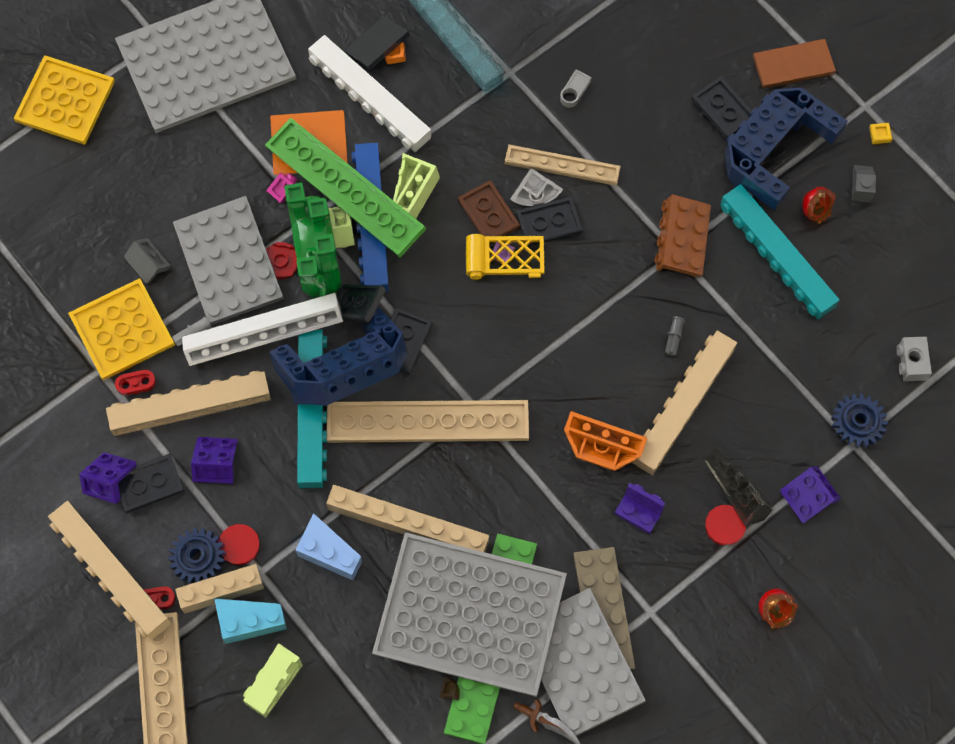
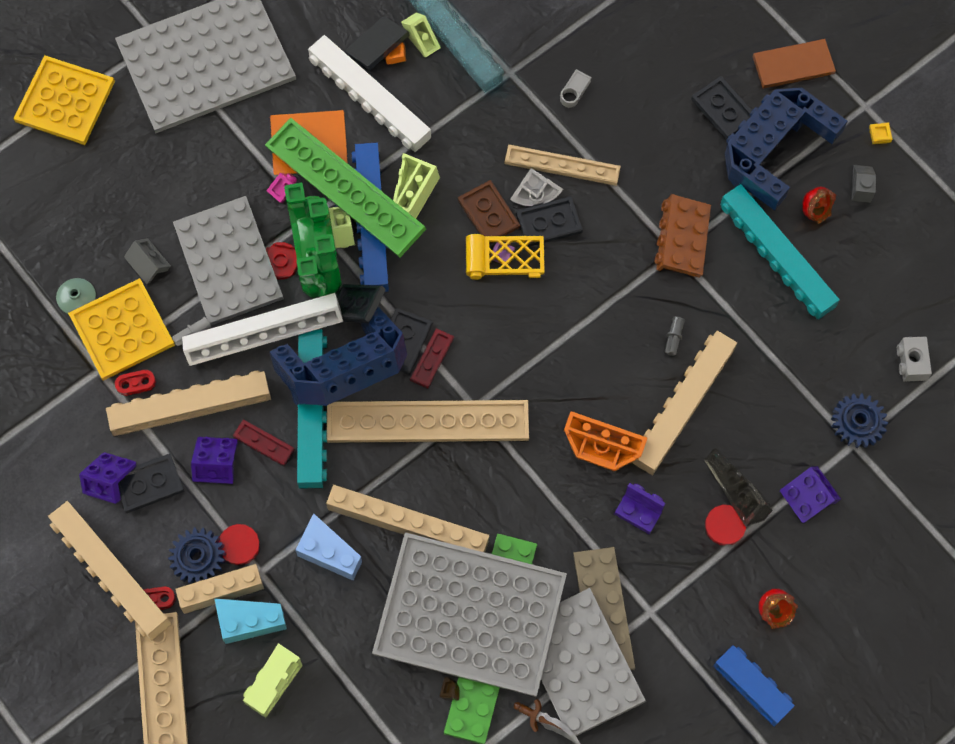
none -> sand green dish [56,278,96,314]
none -> dark red tile [233,419,295,467]
none -> yellowish green slope [401,13,441,57]
none -> dark red tile [410,328,454,389]
none -> blue brick [713,645,795,726]

